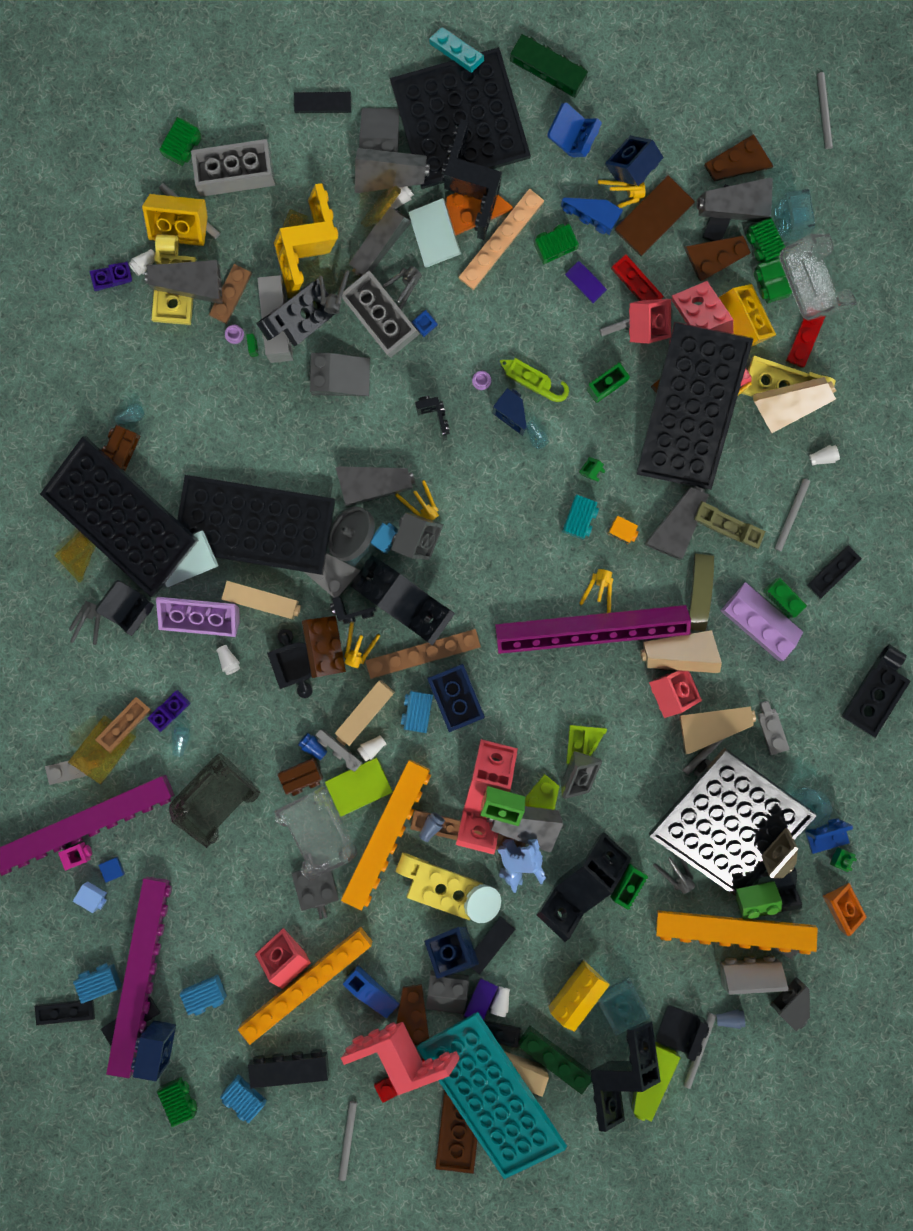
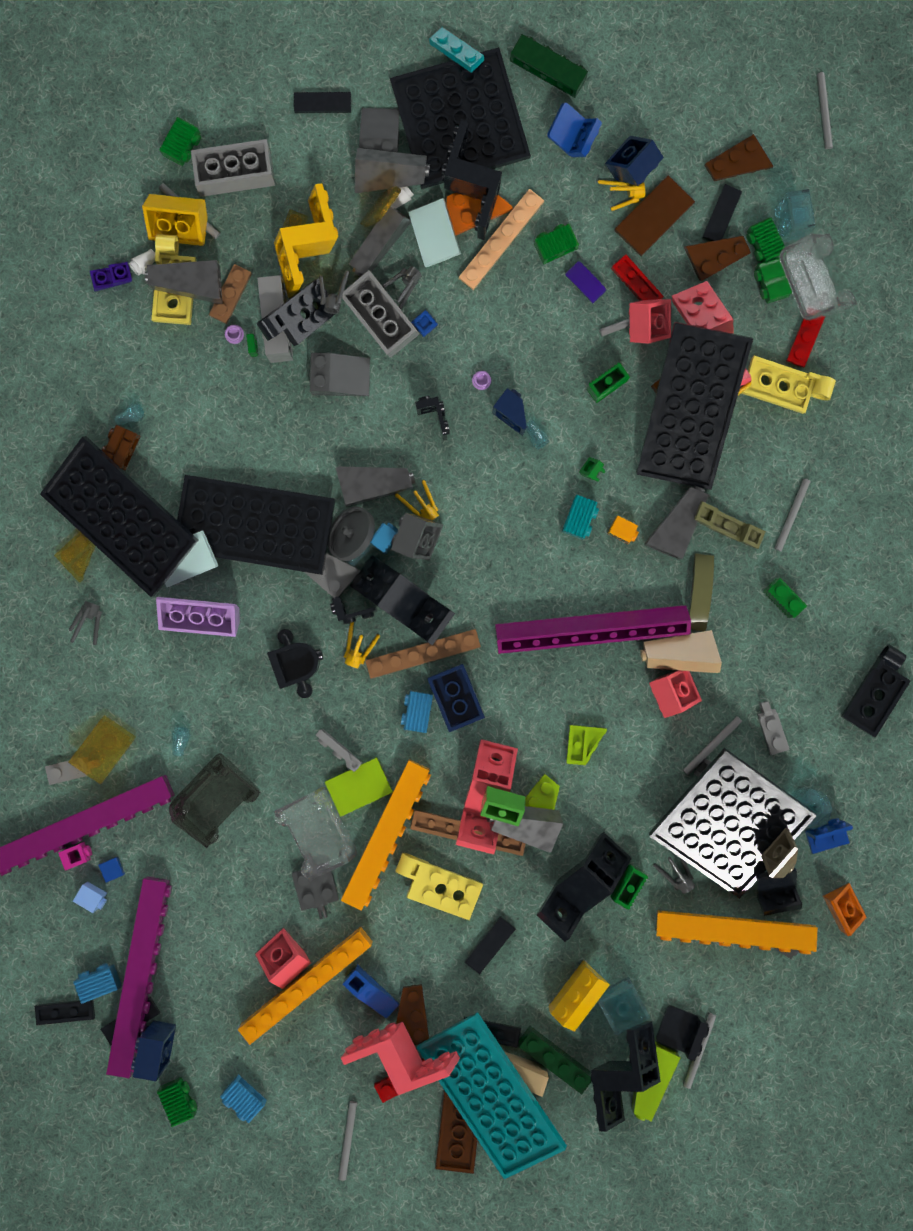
black bracket [95,580,154,636] -> none
medium nougat plate [95,697,151,753] -> none
dark purple slope [147,690,191,732] -> none
dark azure brick [179,975,227,1016] -> none
white cone [216,645,240,675] -> none
tan slope [222,581,301,619] -> none
black brick [248,1049,330,1089] -> none
reddish brown brick [278,757,323,796] -> none
blue cone [298,733,327,760] -> none
reddish brown plate [302,616,346,678] -> none
tan slope [335,680,395,746] -> none
white cone [357,735,386,761] -> none
sand blue cone [419,812,445,842] -> none
dark blue slope [424,927,479,979] -> none
dark grey slope [426,970,469,1014] -> none
light aqua tile [464,884,501,923] -> none
dark purple slope [464,978,498,1021] -> none
white cone [490,986,510,1017] -> none
light blue animal [497,839,546,893] -> none
lime plate [499,358,569,402] -> none
blue slope [561,198,623,235] -> none
dark grey slope [561,751,602,799] -> none
yellow plant [579,569,613,613] -> none
tan slope [679,706,756,754] -> none
flat silver slope [697,178,773,221] -> none
sand blue cone [717,1009,746,1029] -> none
yellow slope [719,284,776,347] -> none
lavender slope [720,582,803,661] -> none
light grey slope [720,955,788,995] -> none
bright green brick [736,882,782,919] -> none
tan slope [752,377,836,433] -> none
dark grey slope [770,977,810,1031] -> none
black tile [807,545,862,599] -> none
white cone [809,445,840,466] -> none
green tile [830,847,857,872] -> none

